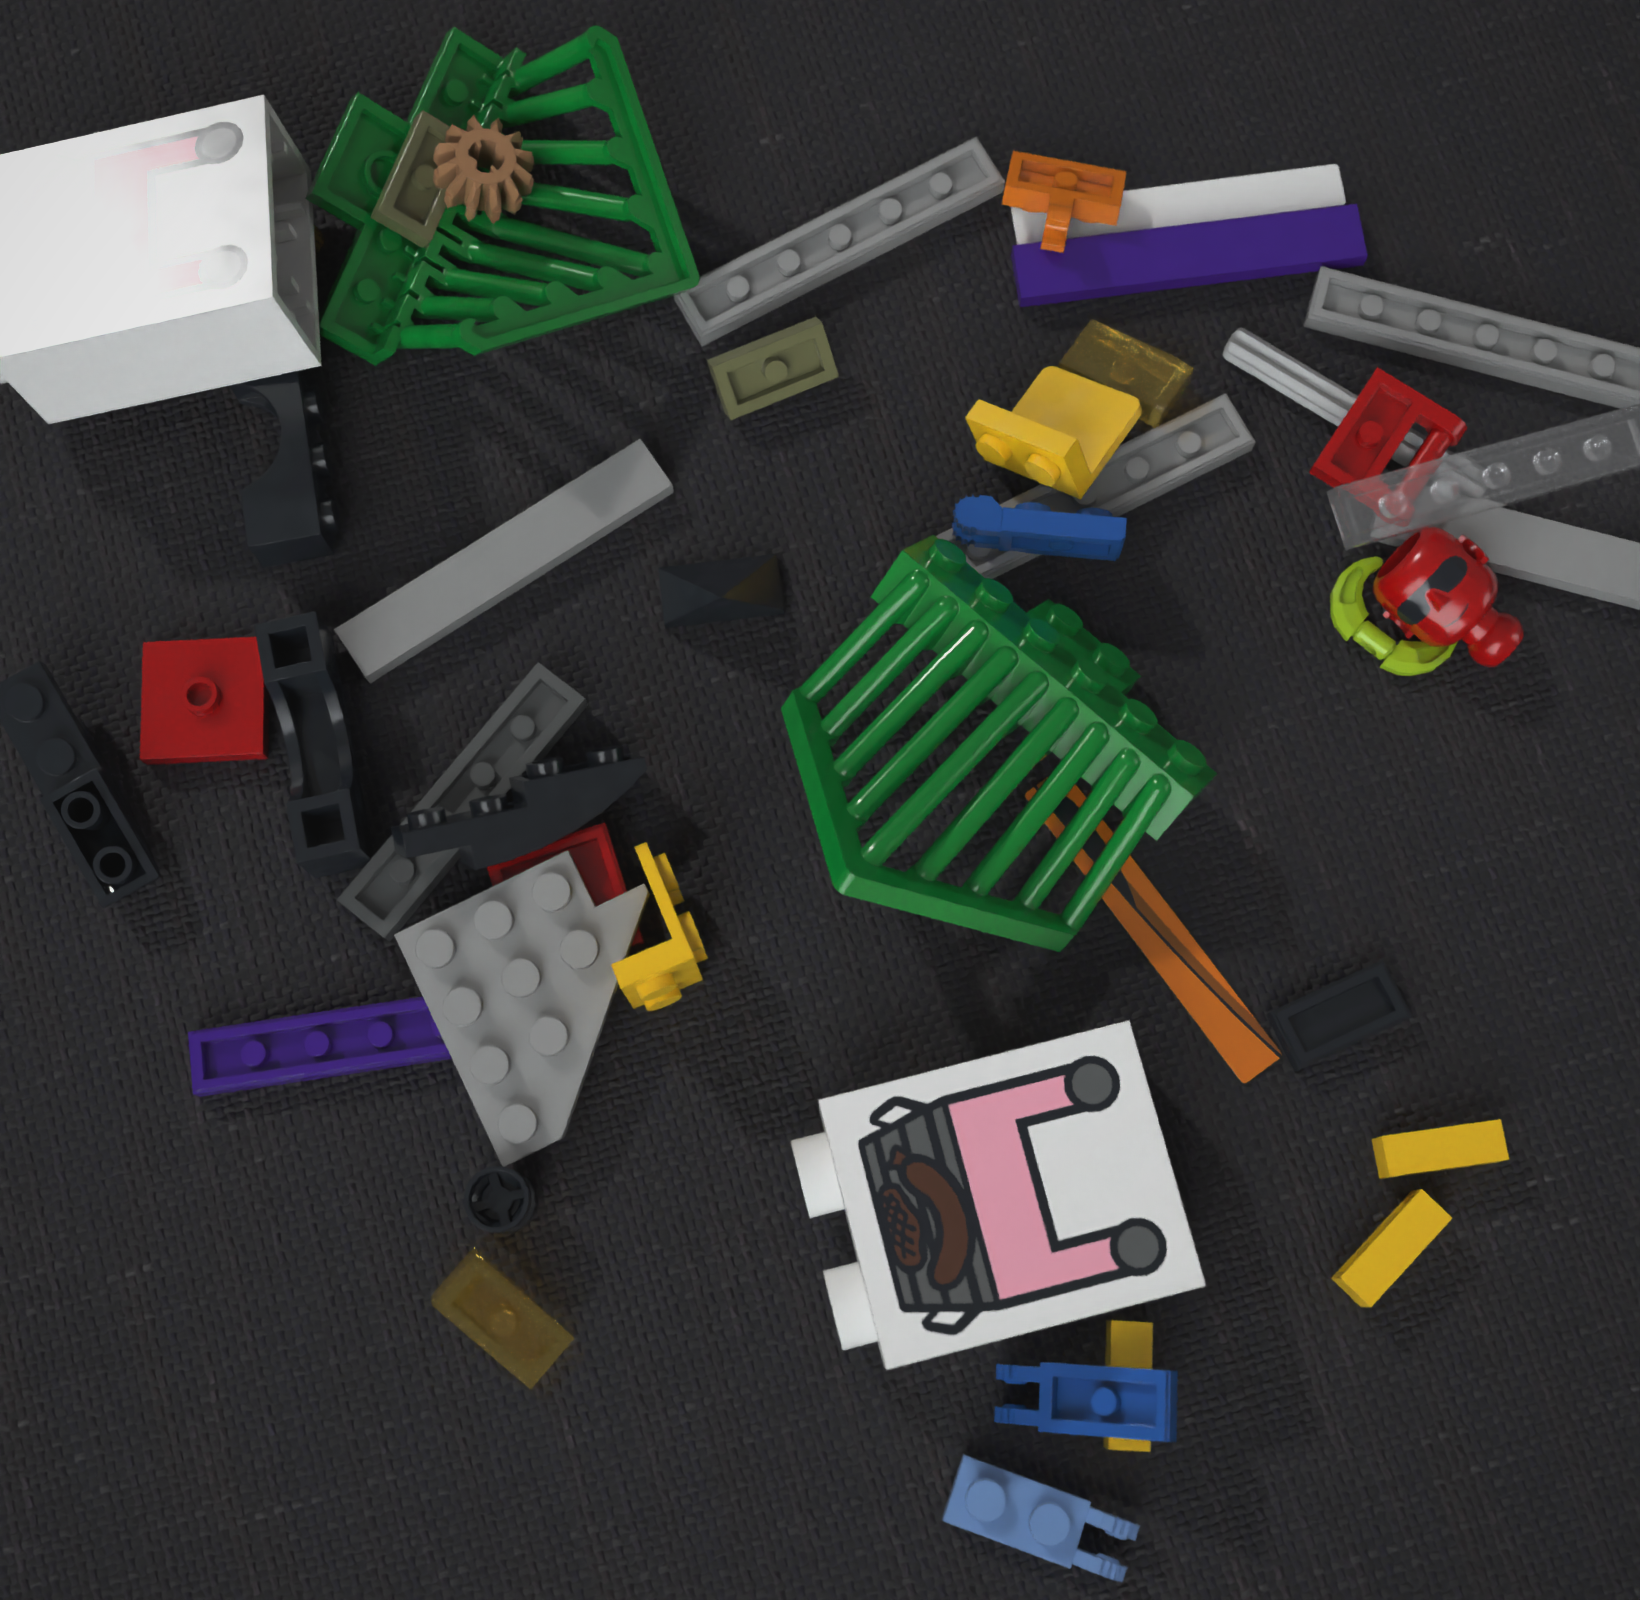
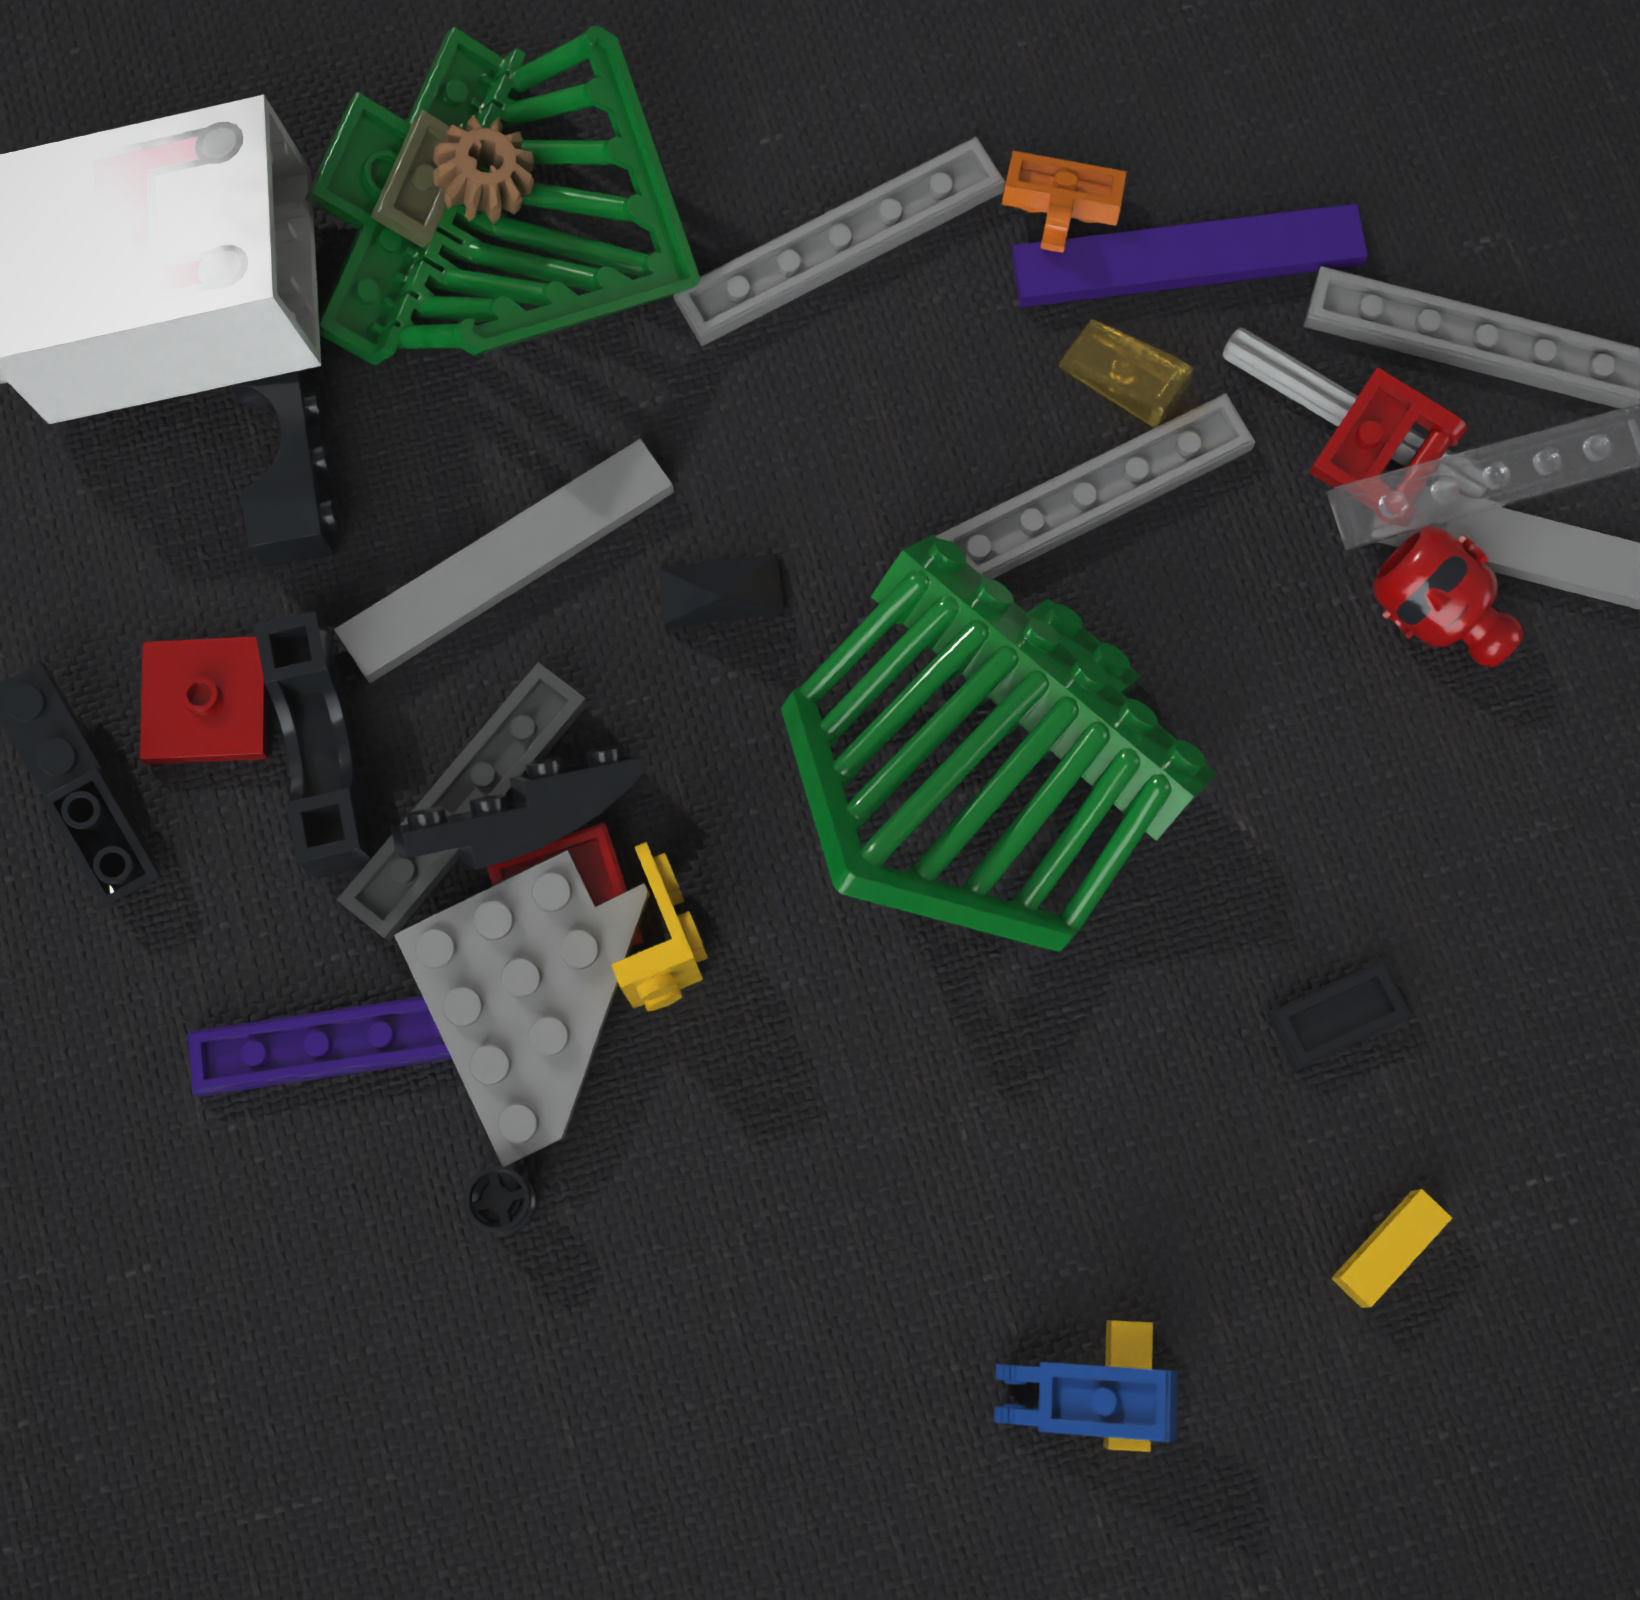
clear yellow slope [431,1247,574,1389] -> none
olive plate [707,317,839,420] -> none
brick [791,1020,1206,1370] -> none
medium blue hinge [942,1454,1140,1582] -> none
blue hinge [952,495,1127,561] -> none
yellow bracket [965,366,1142,500] -> none
white sticker [1011,164,1346,245] -> none
orange sticker [1025,777,1282,1083] -> none
lime piece [1330,557,1458,676] -> none
yellow piece [1371,1119,1510,1179] -> none

